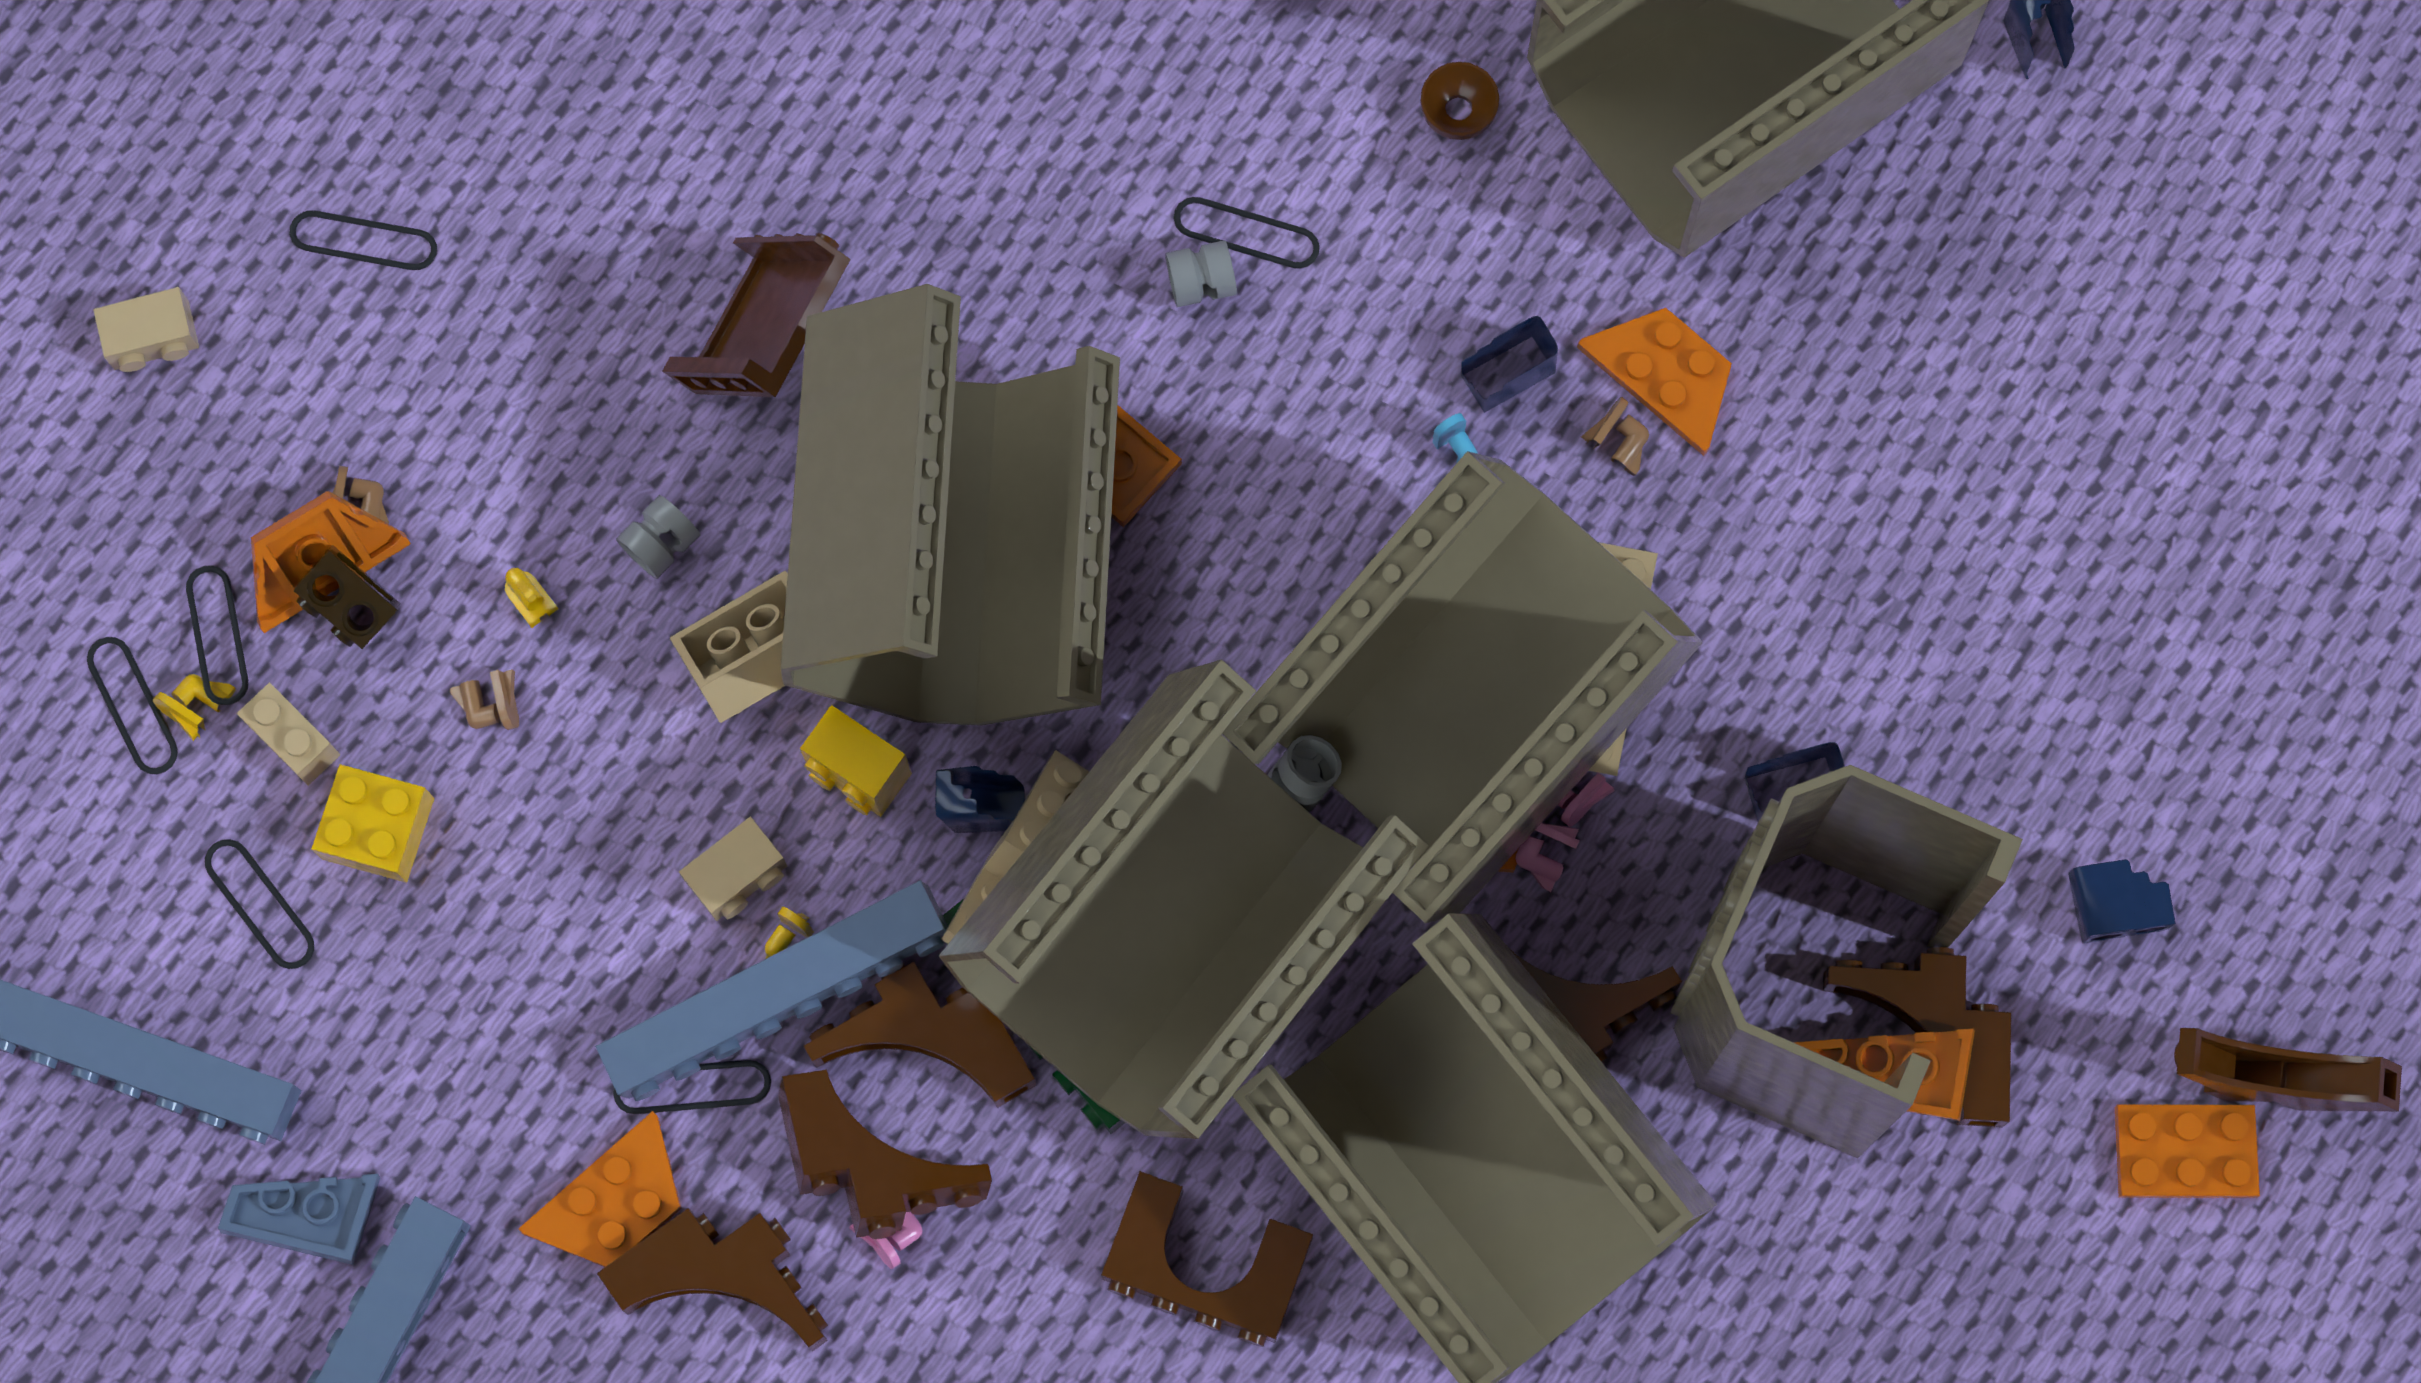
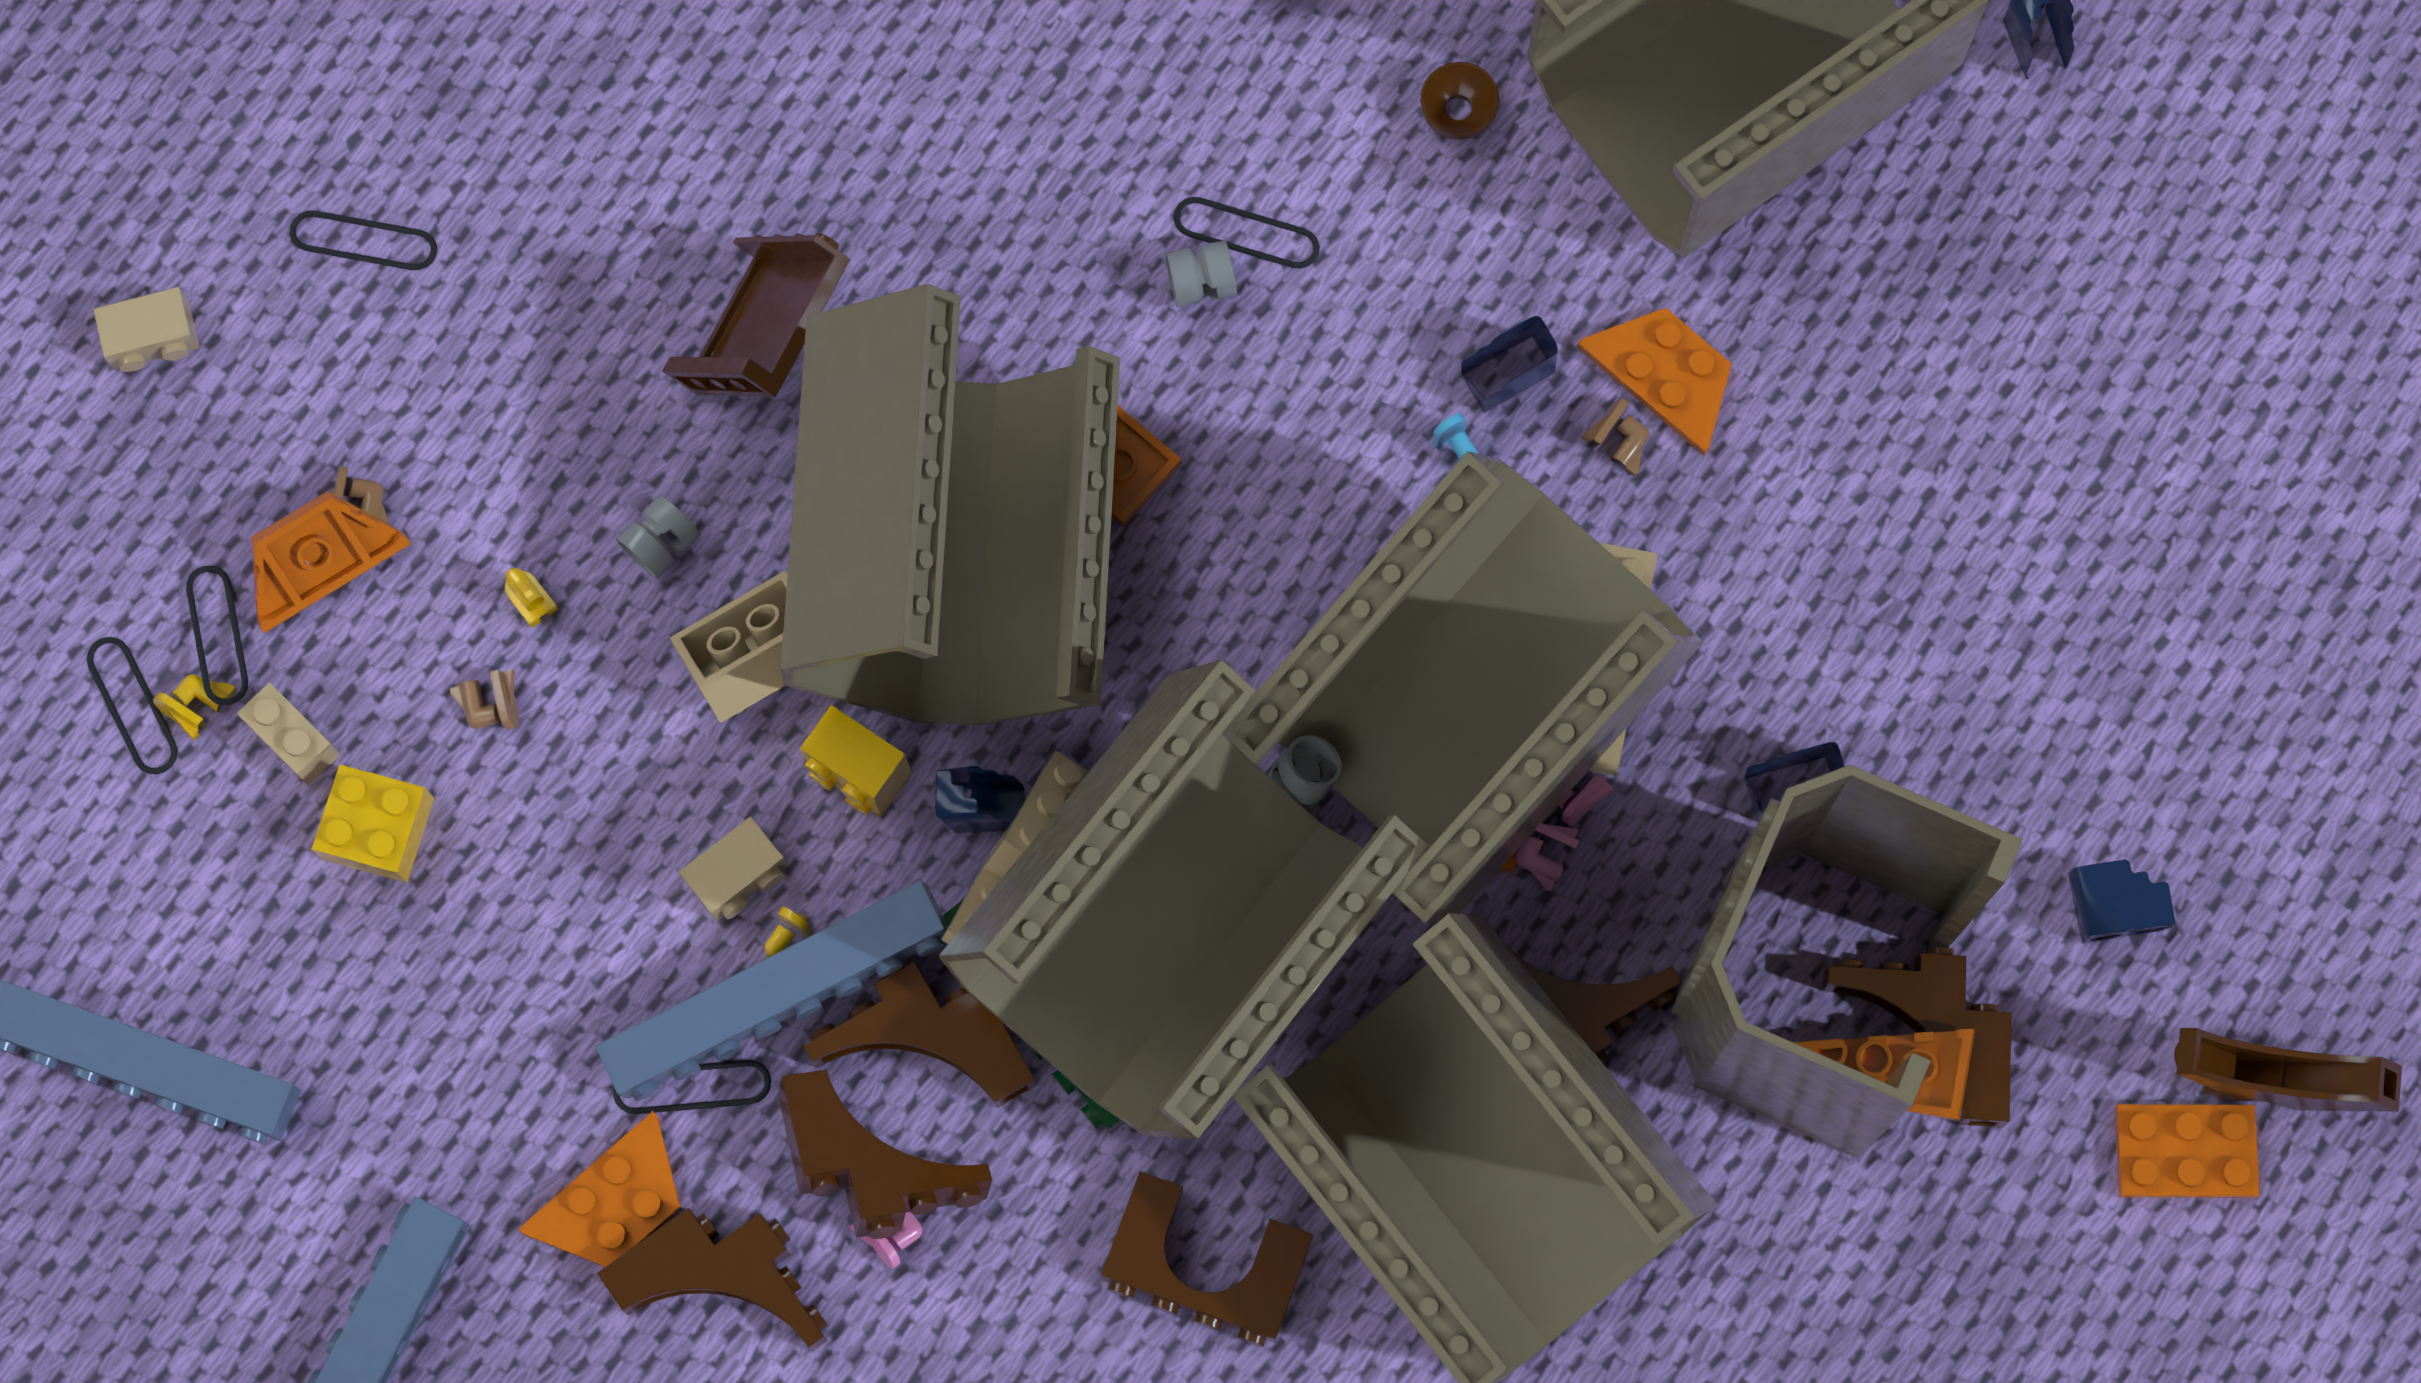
black piece [205,839,314,969] -> none
sand blue wing [218,1174,380,1265] -> none
dark brown brick [293,545,401,649] -> none

